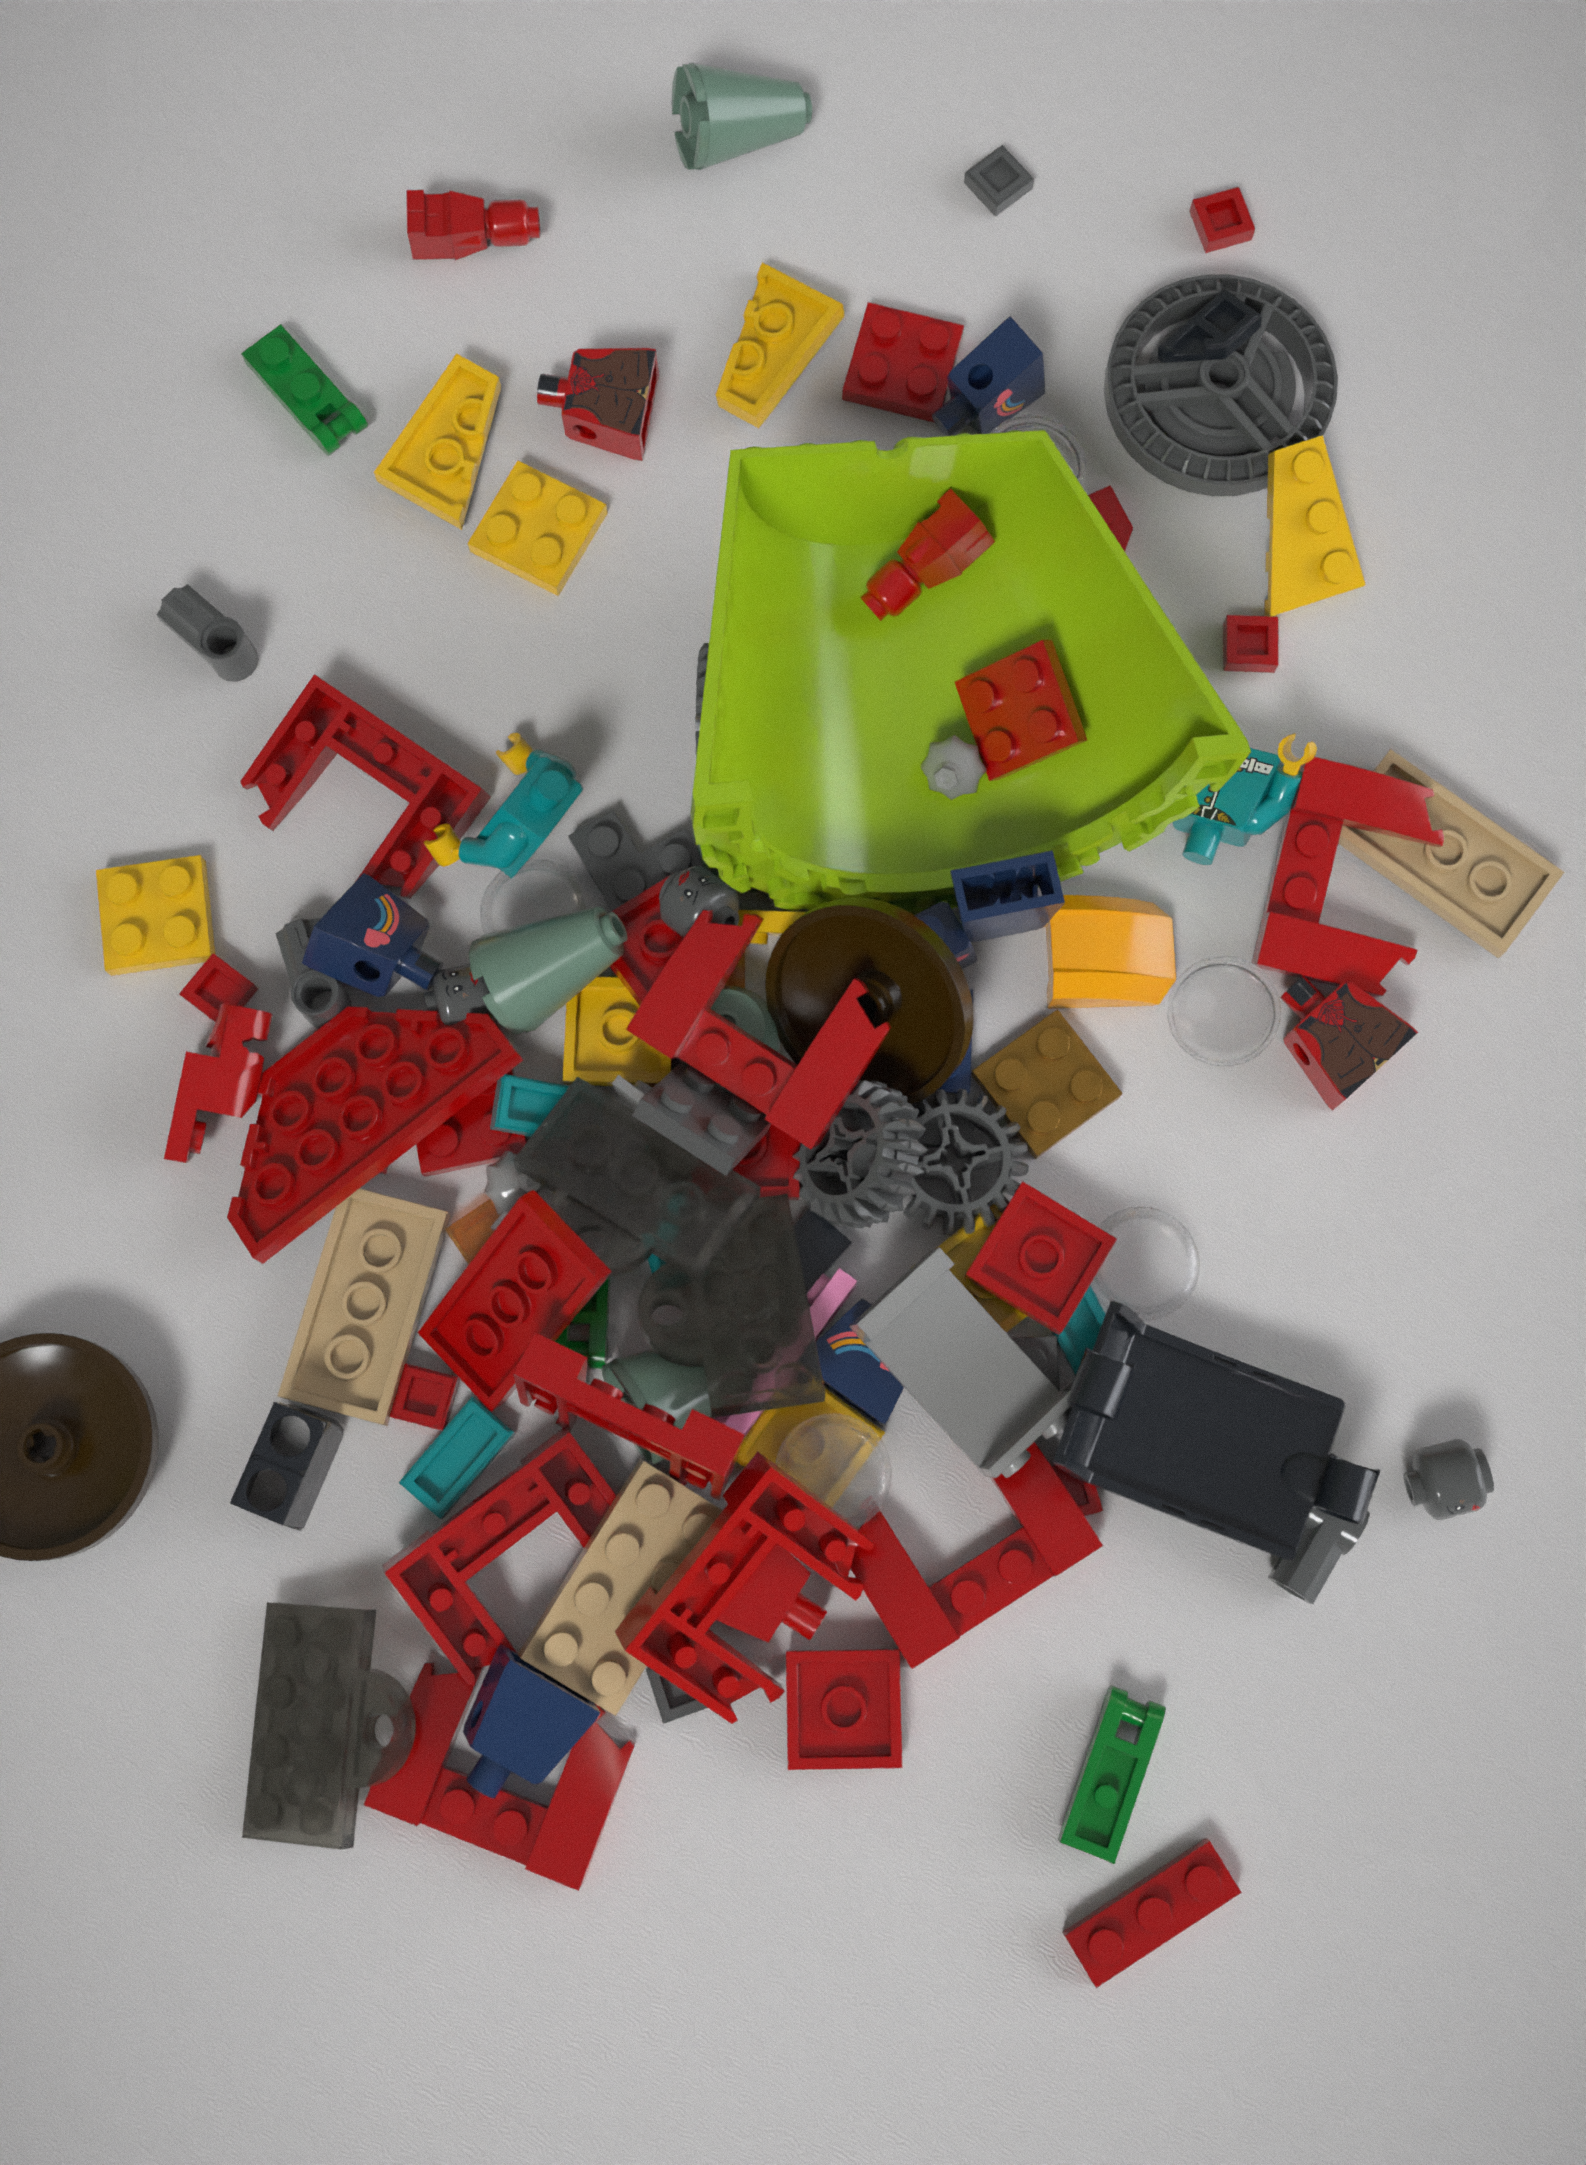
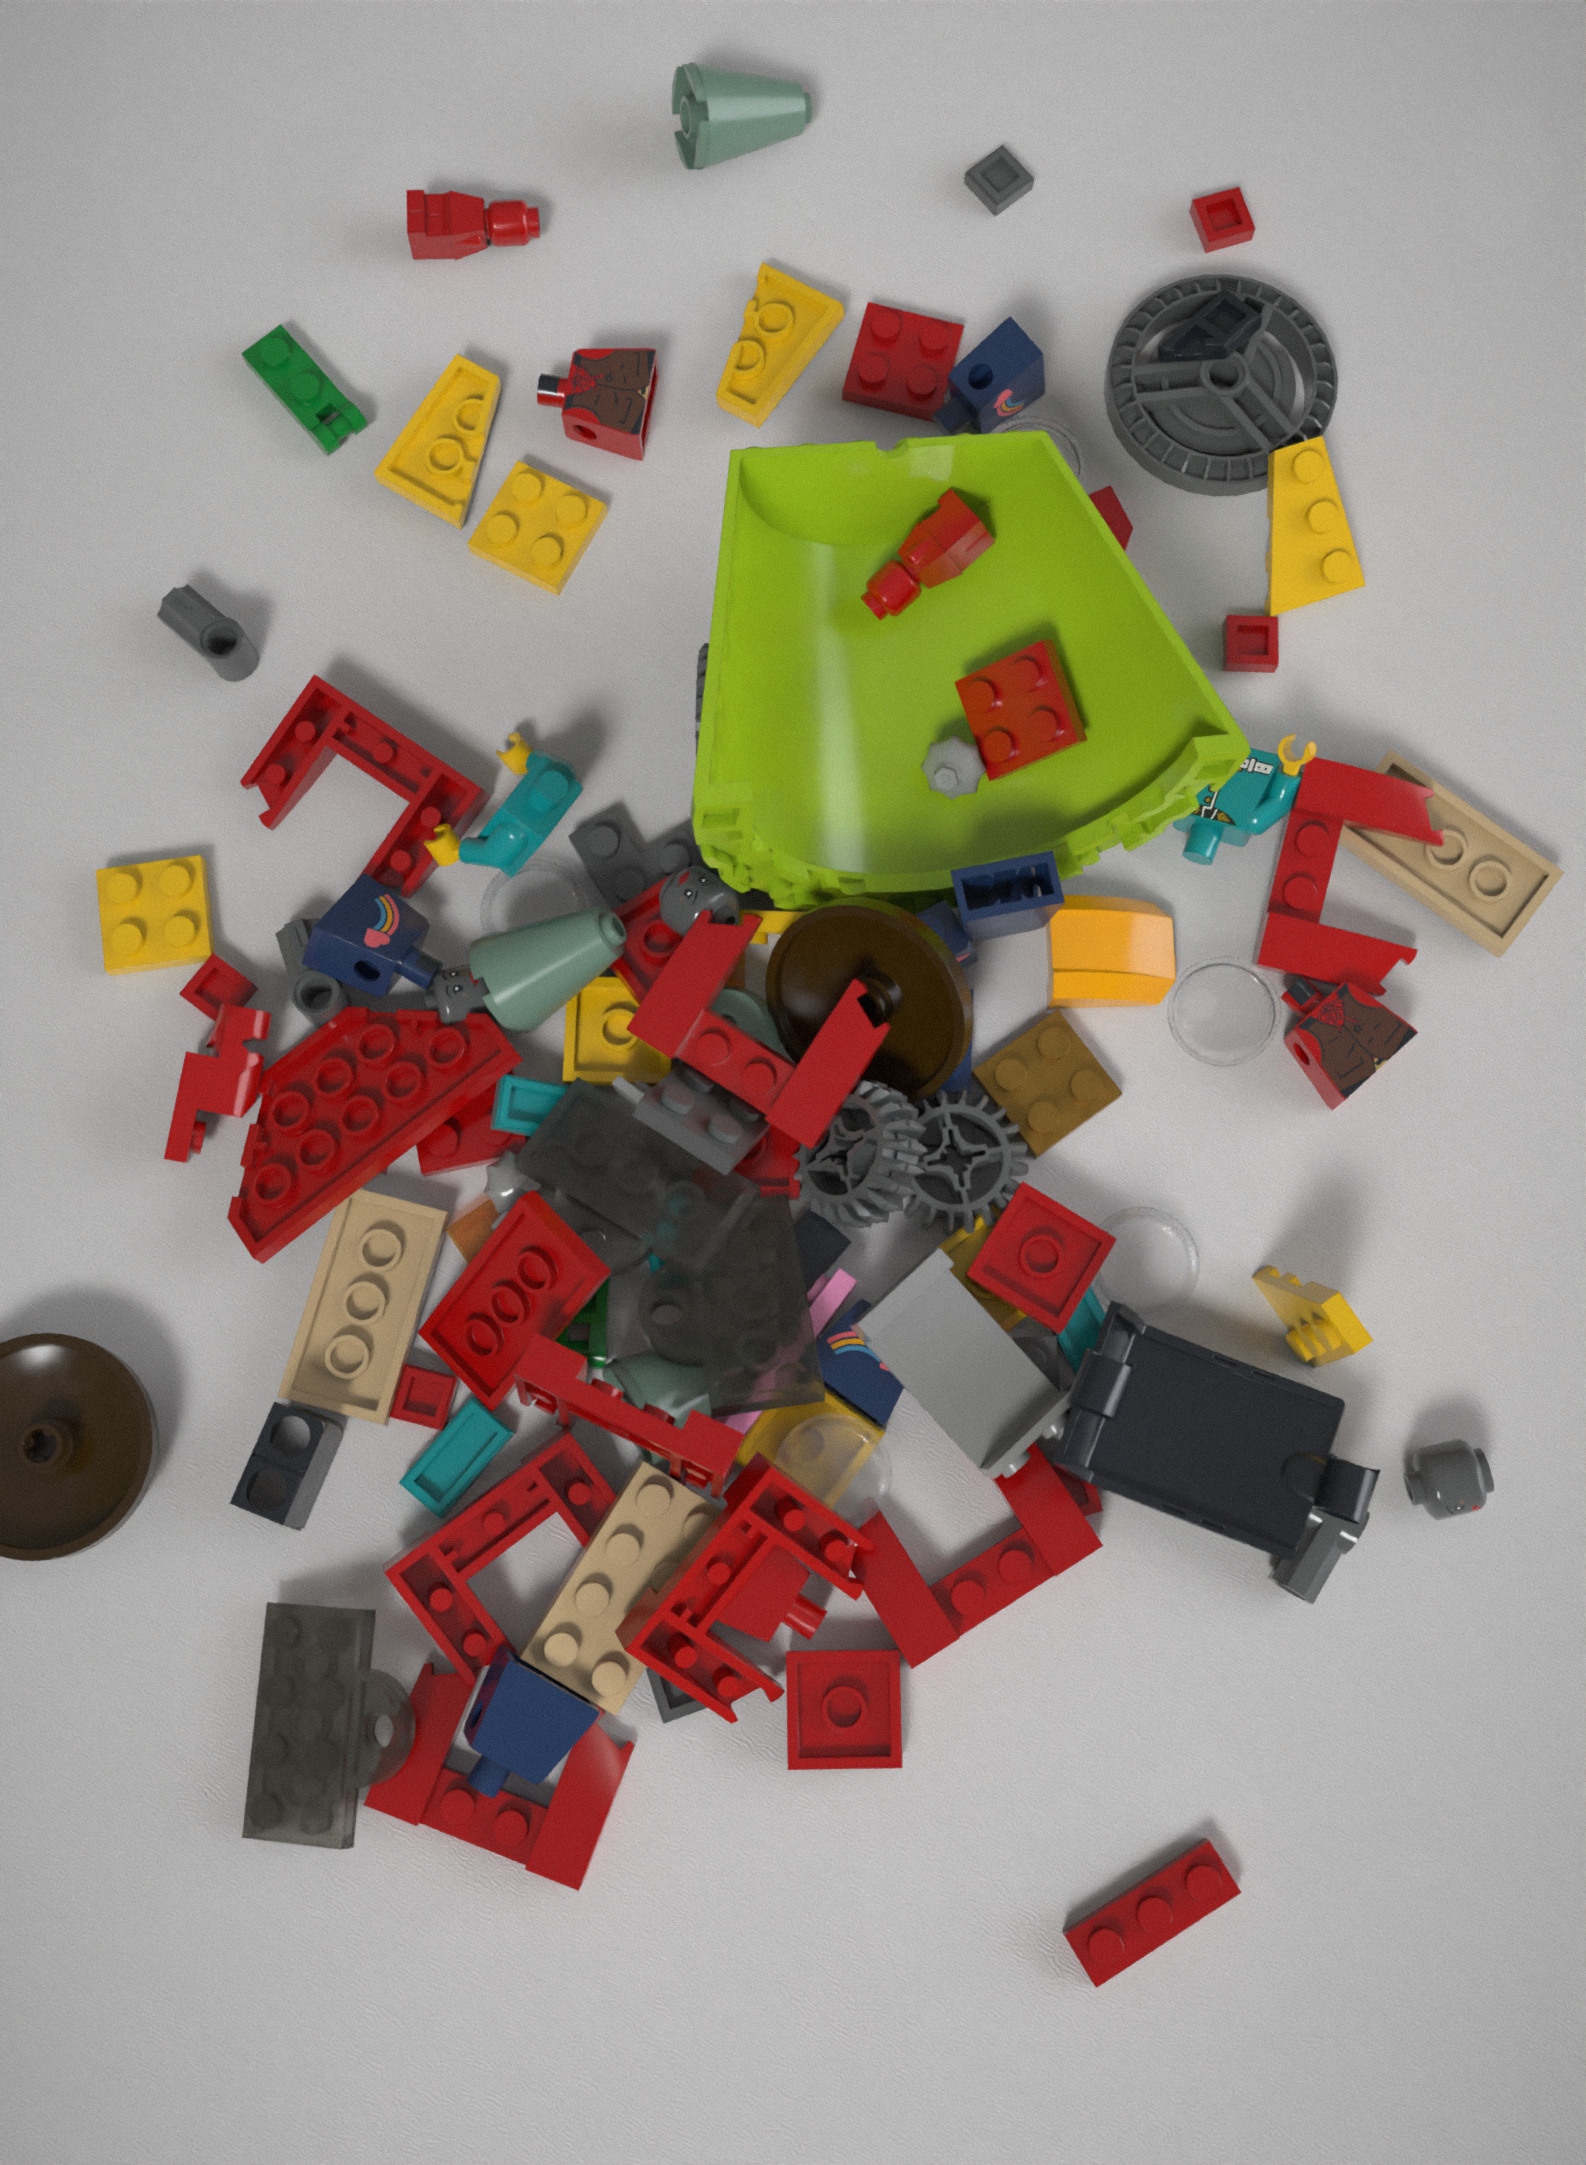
green plate [1057,1685,1166,1864] -> none
none -> yellow wing [1252,1265,1374,1368]

